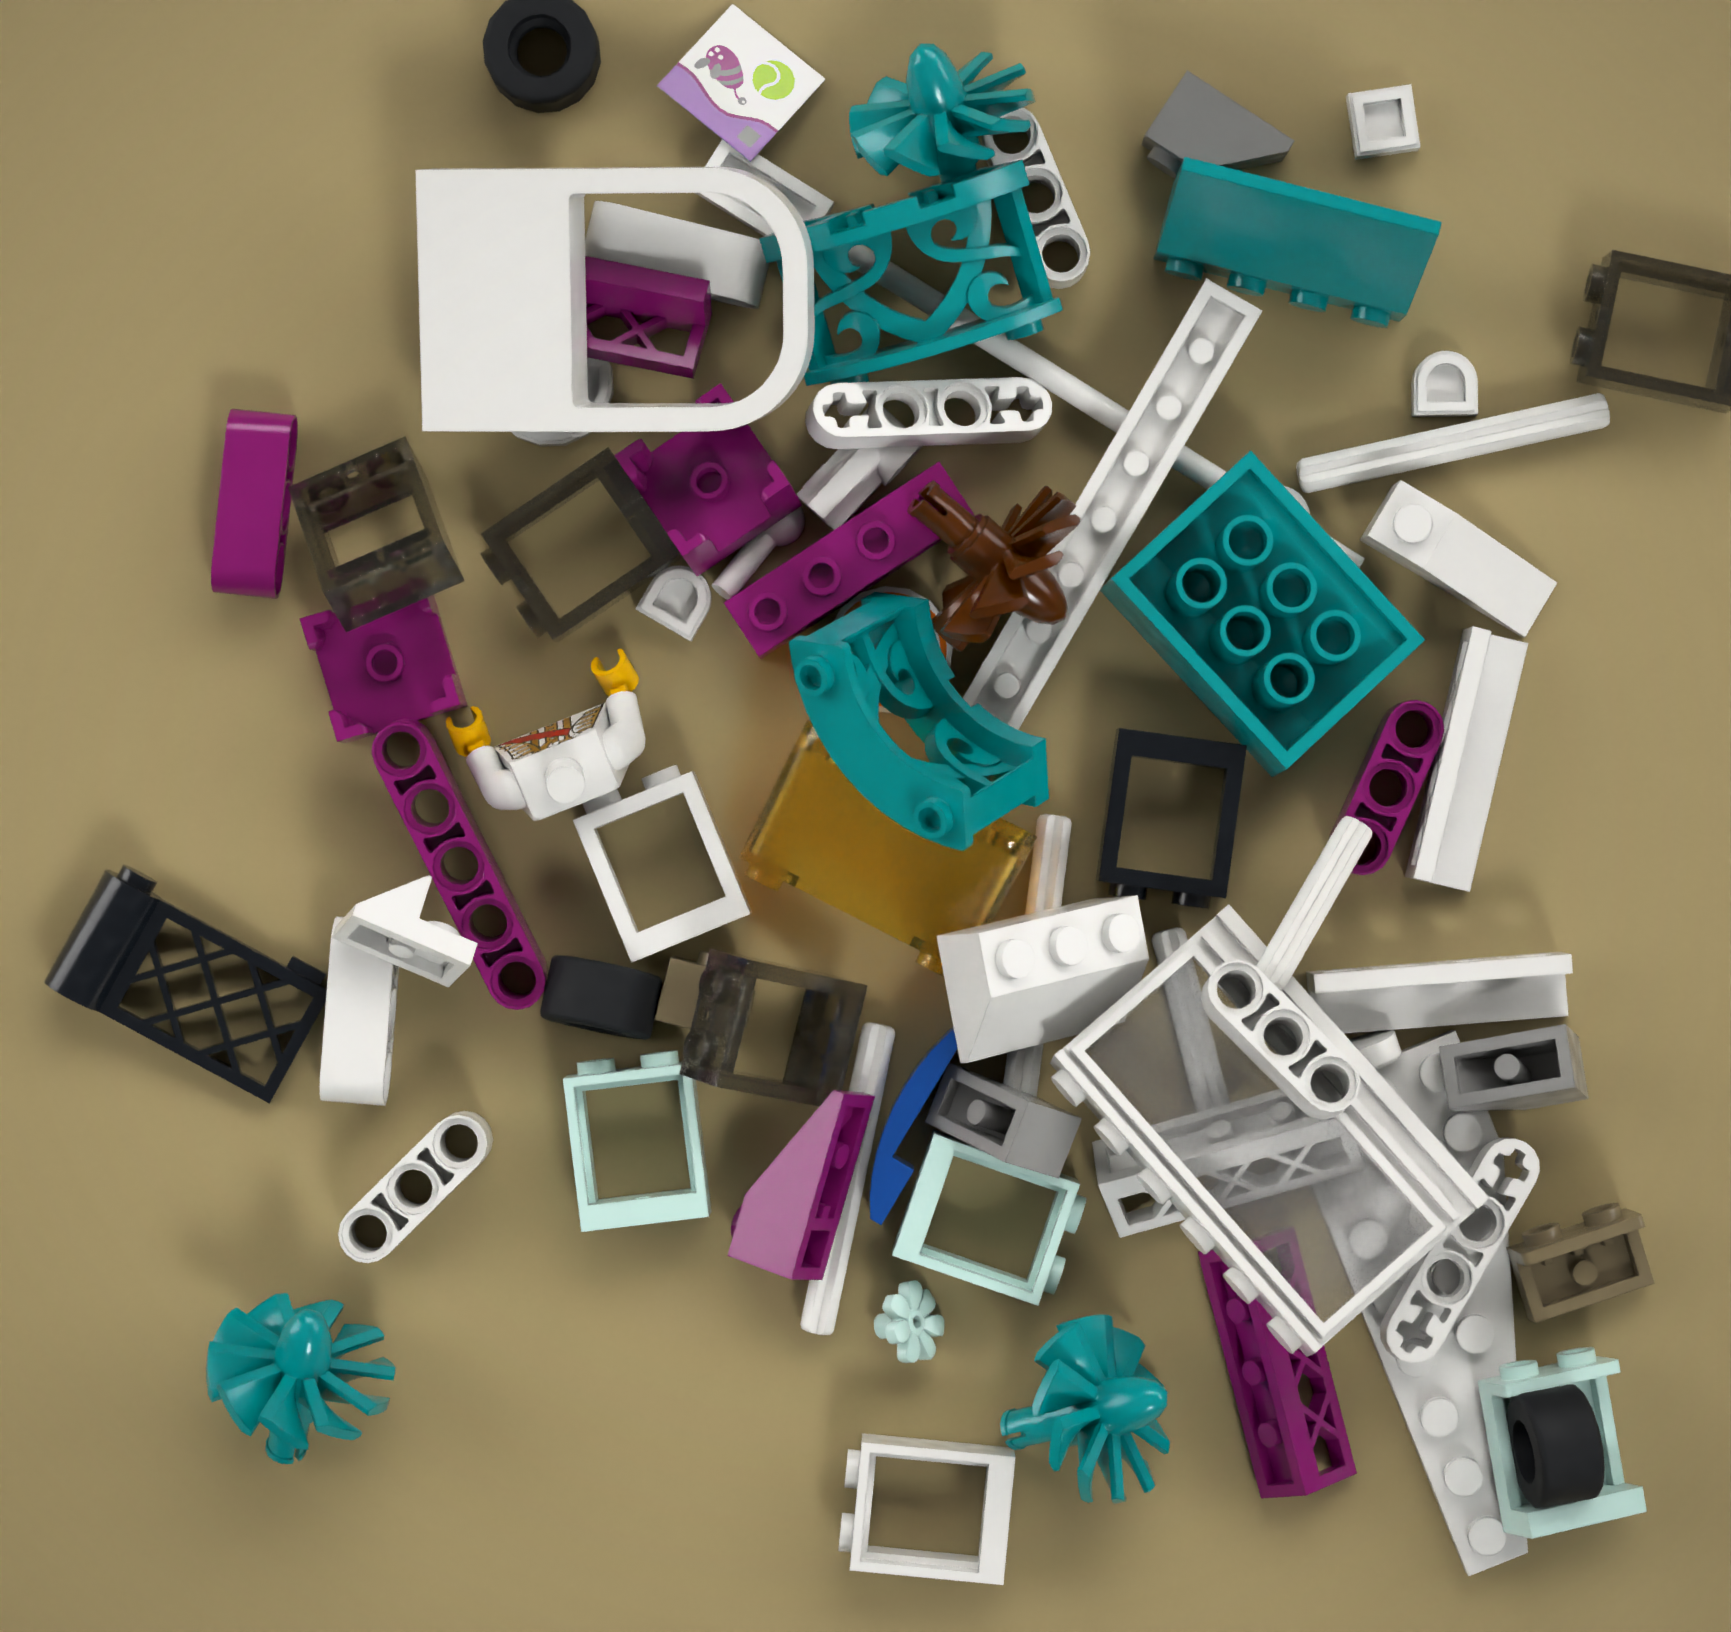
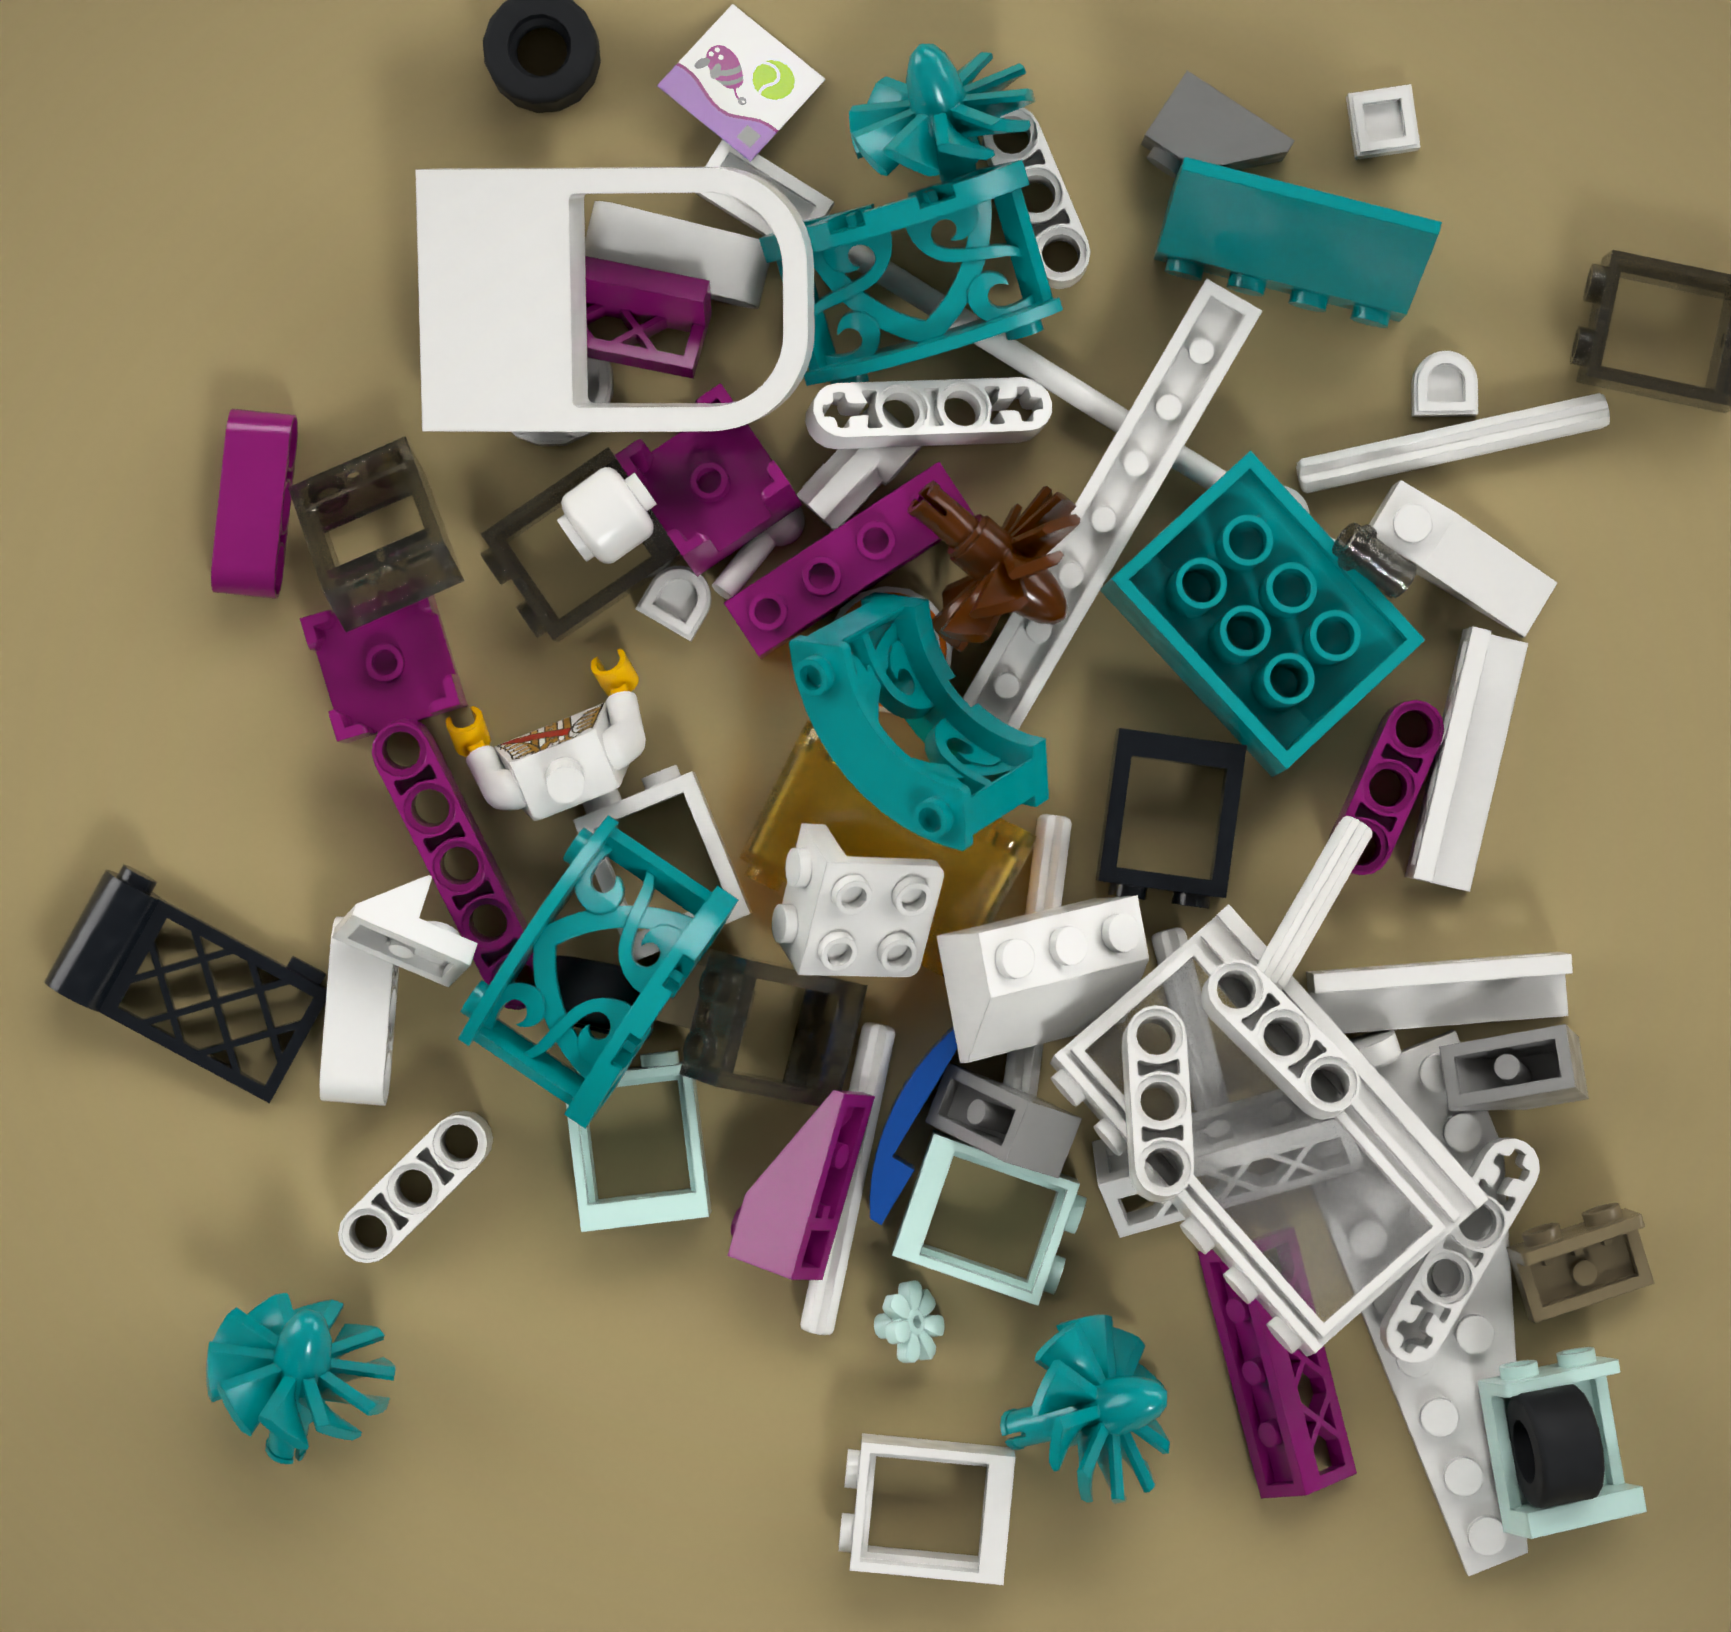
none -> teal fence [458,815,739,1129]
none -> white head [557,467,657,564]
none -> white bracket [772,823,944,977]
none -> white beam [1121,1005,1195,1203]
none -> clear smoke pin [1332,523,1417,598]

